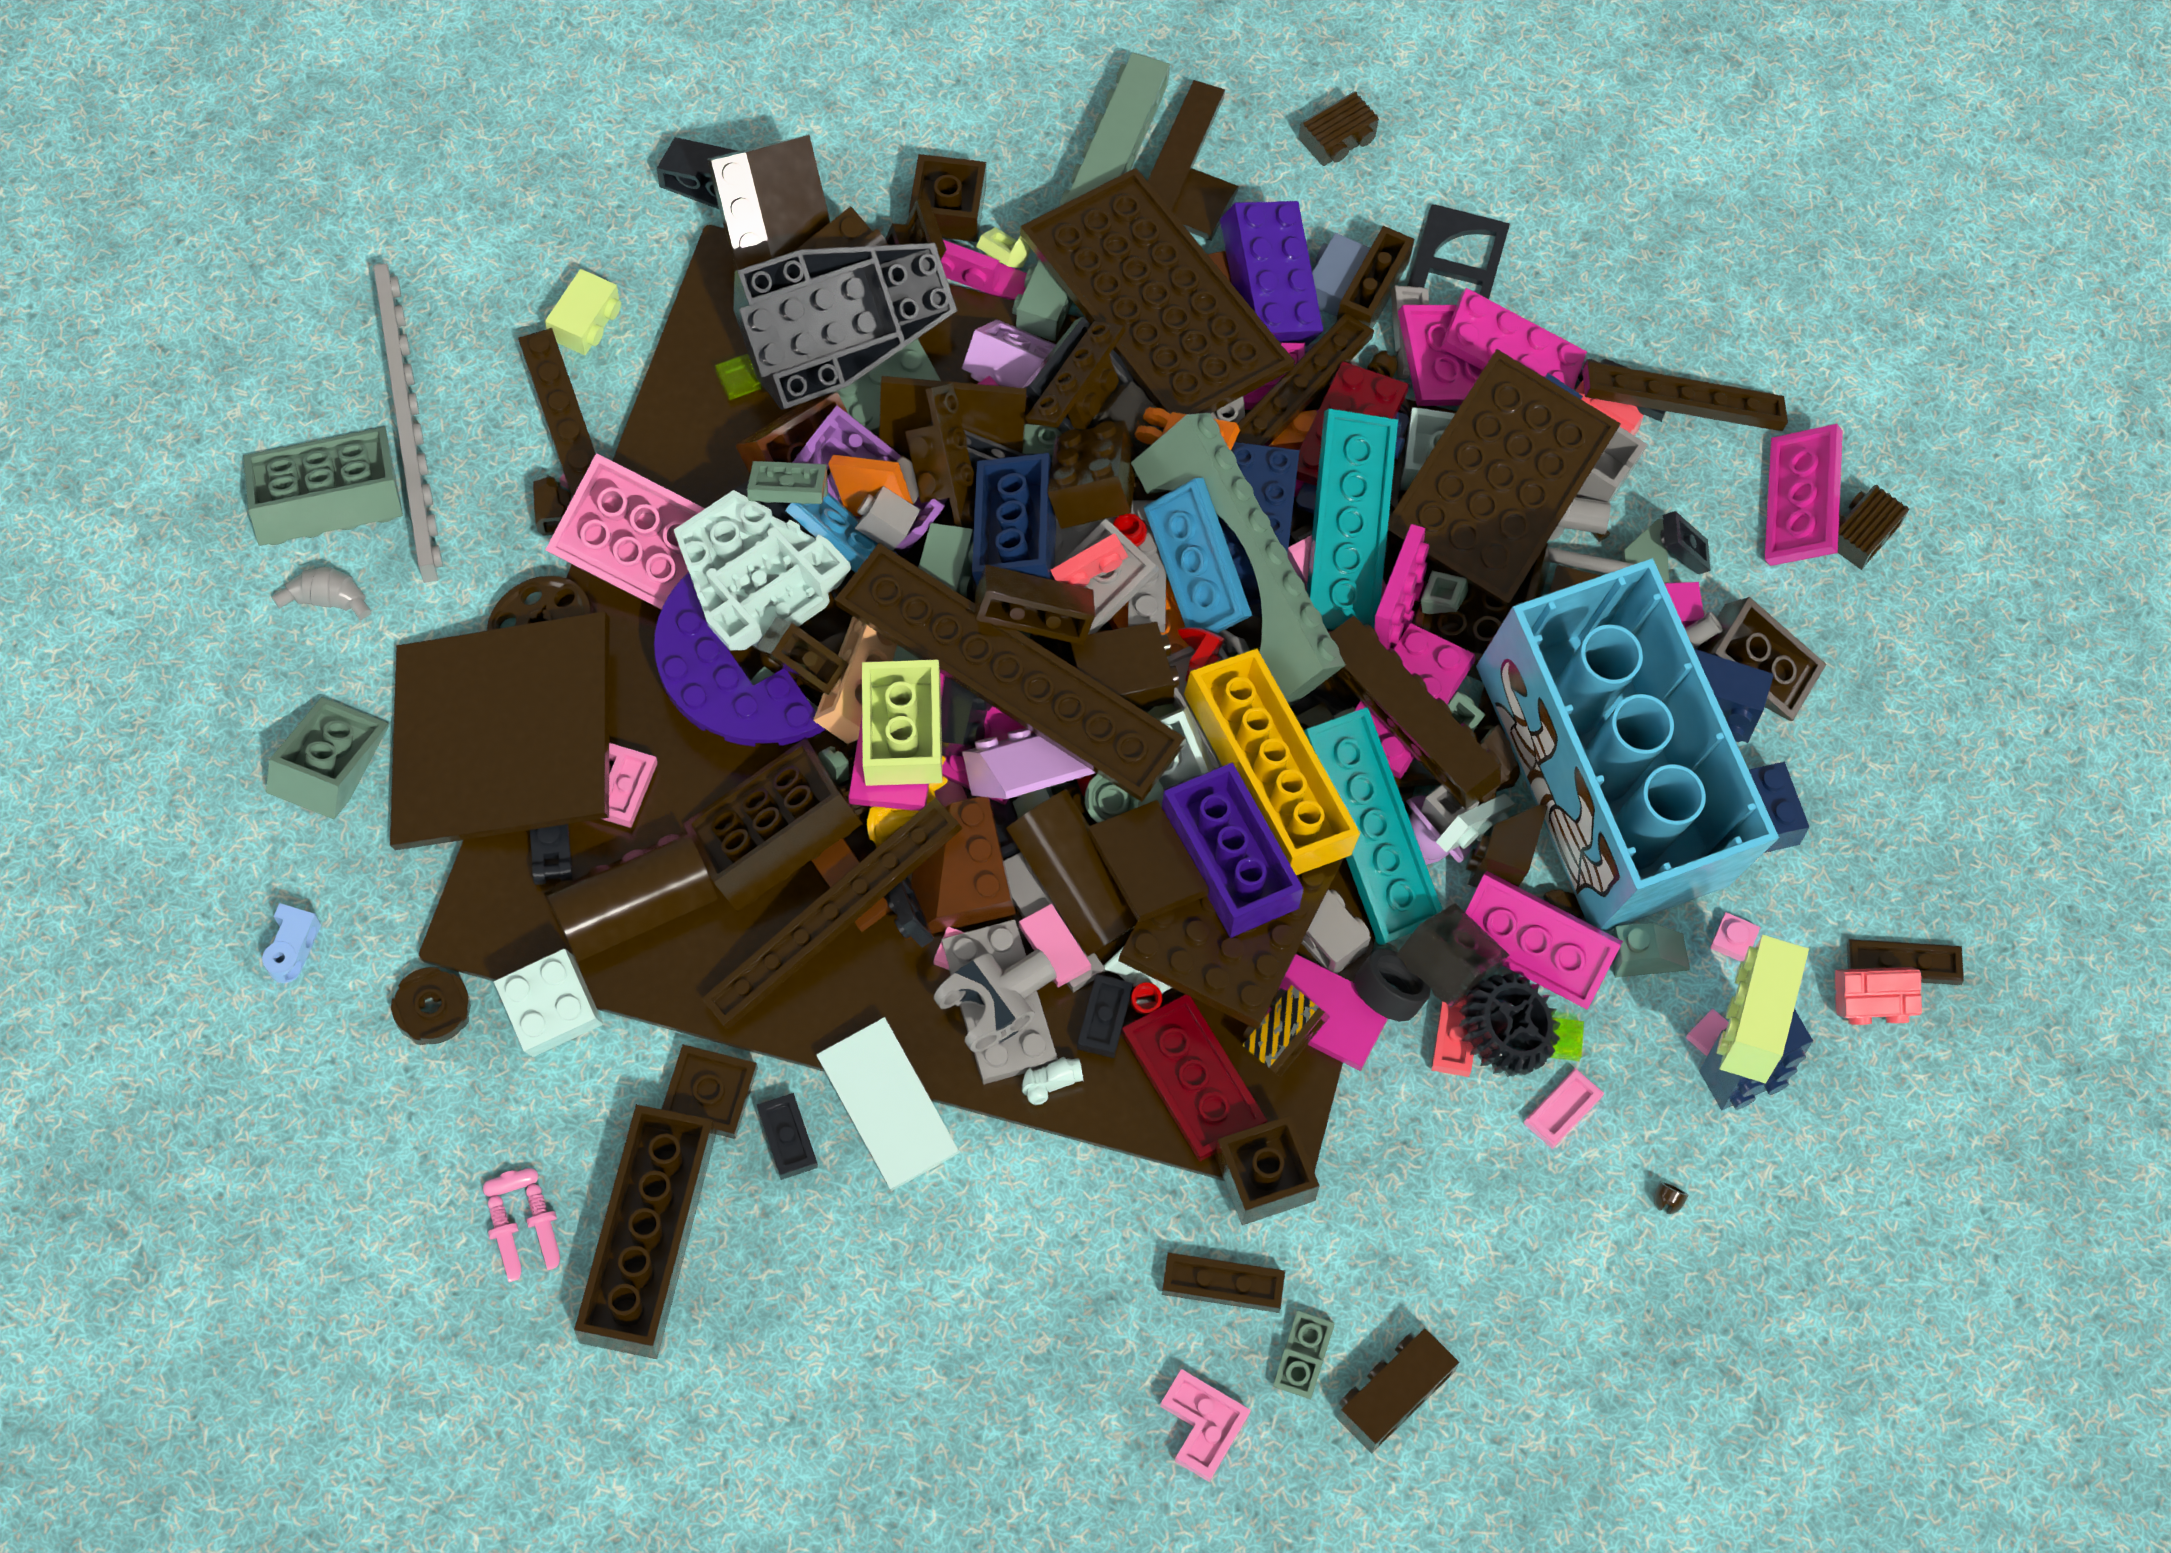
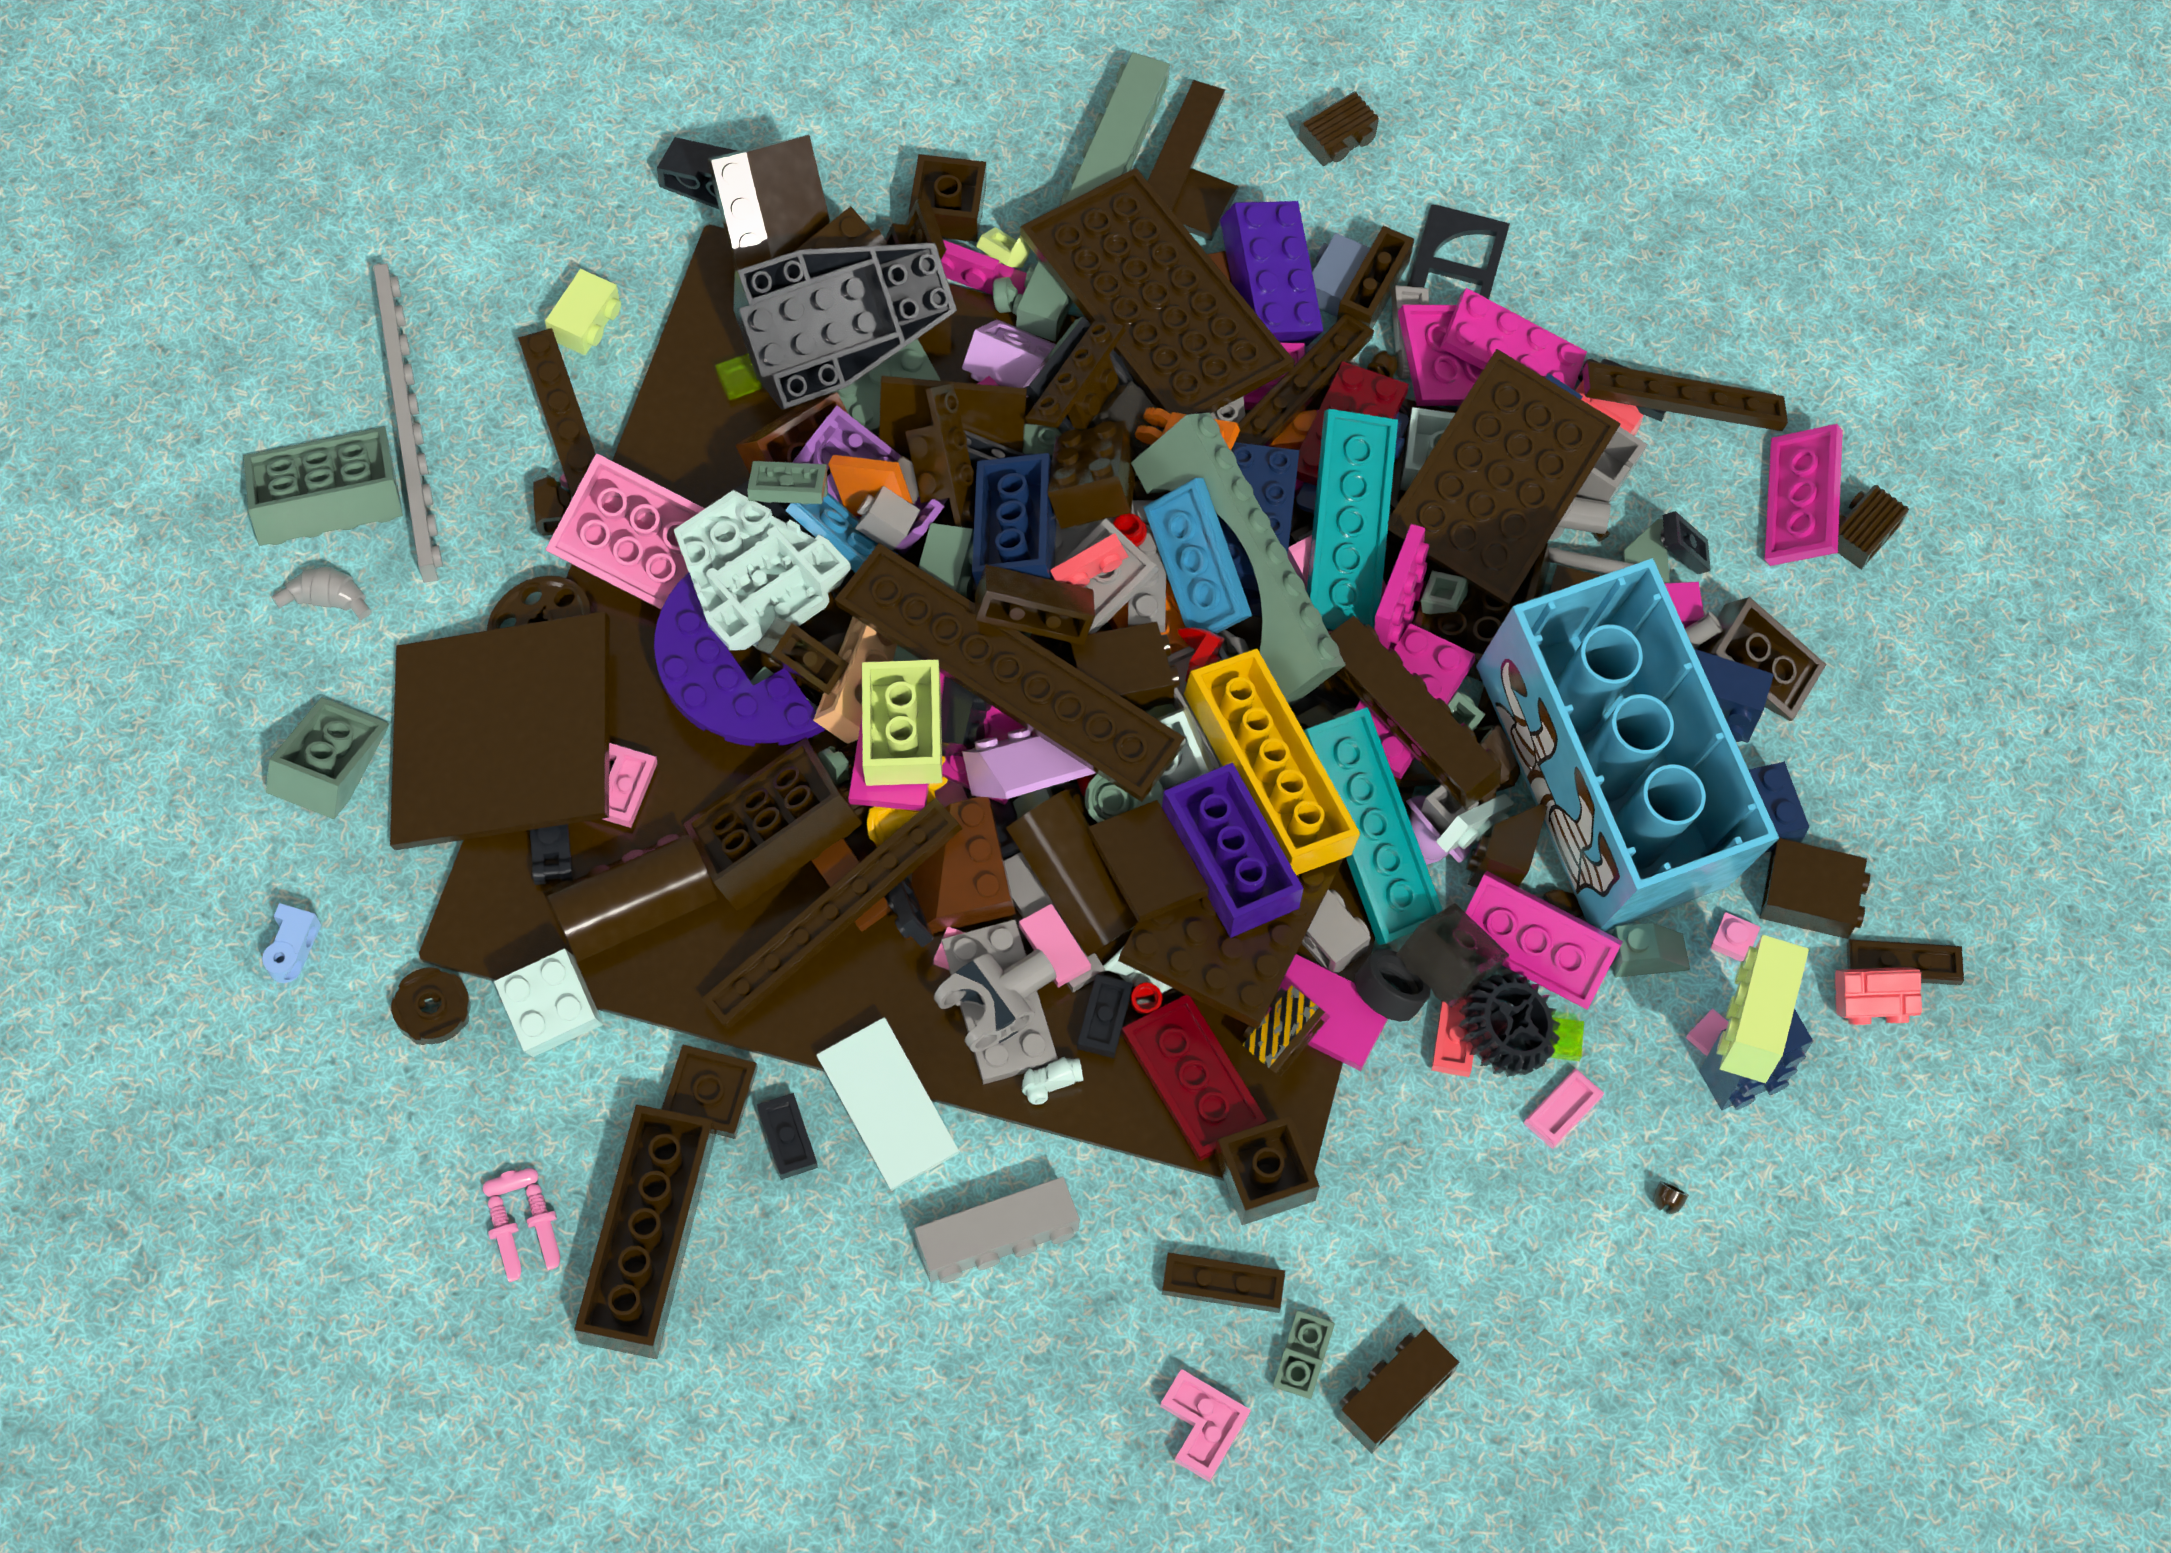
none -> light grey brick [914,1177,1080,1283]
none -> sand green tile [993,277,1018,313]
none -> dark brown brick [1759,838,1871,939]

